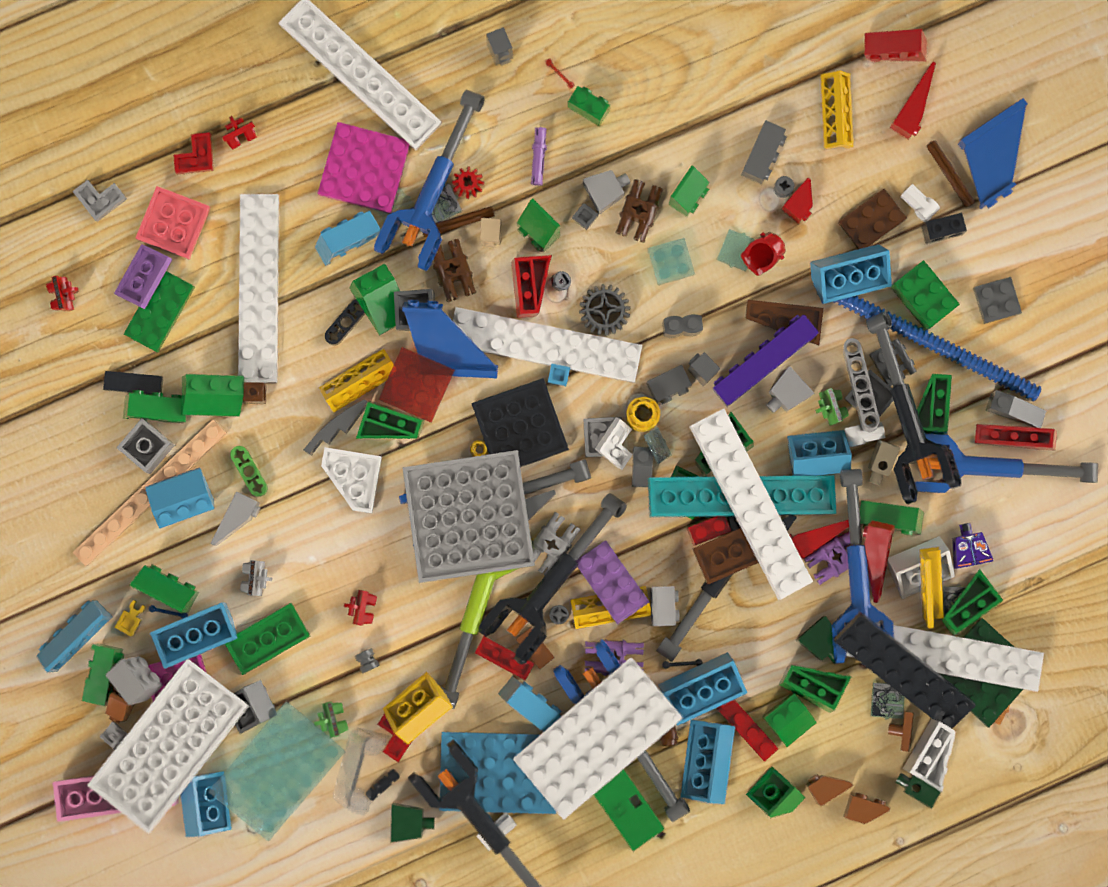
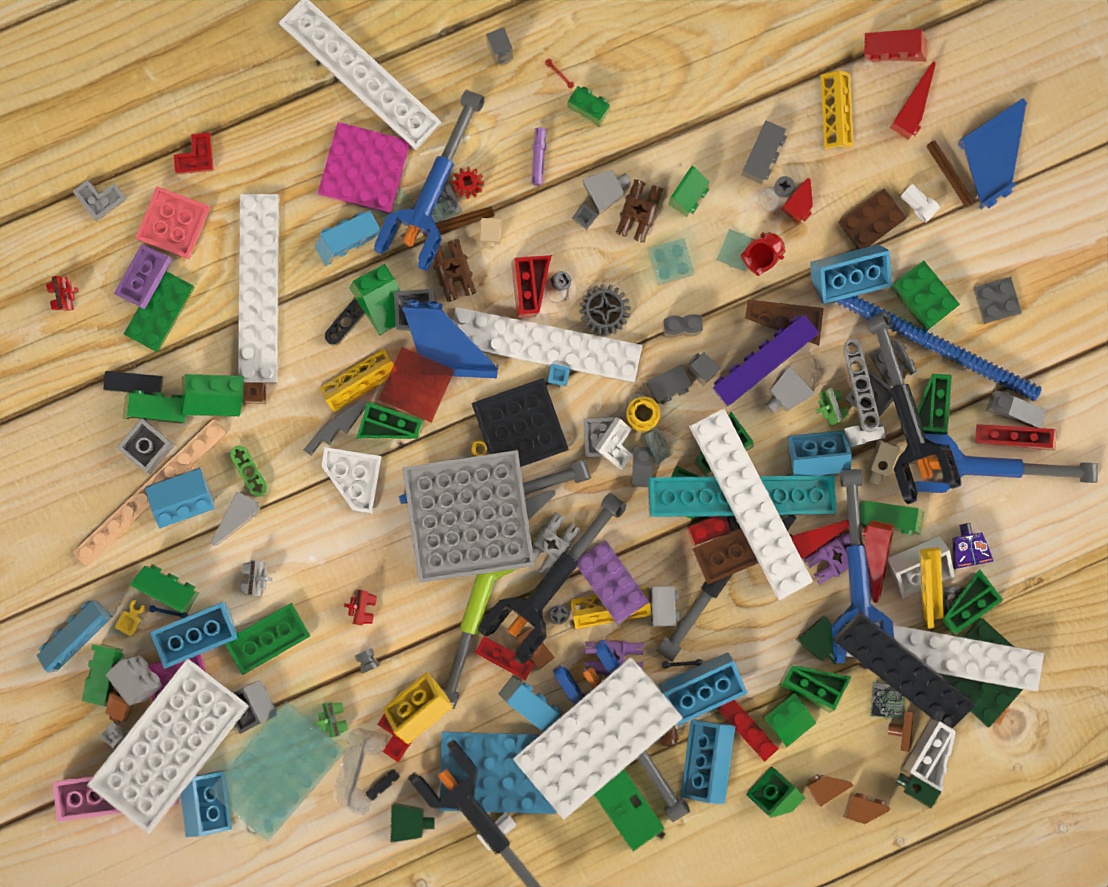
red hips [222,116,257,150] -> none
green slope [517,198,560,252] -> none
black brick [921,213,967,244] -> none

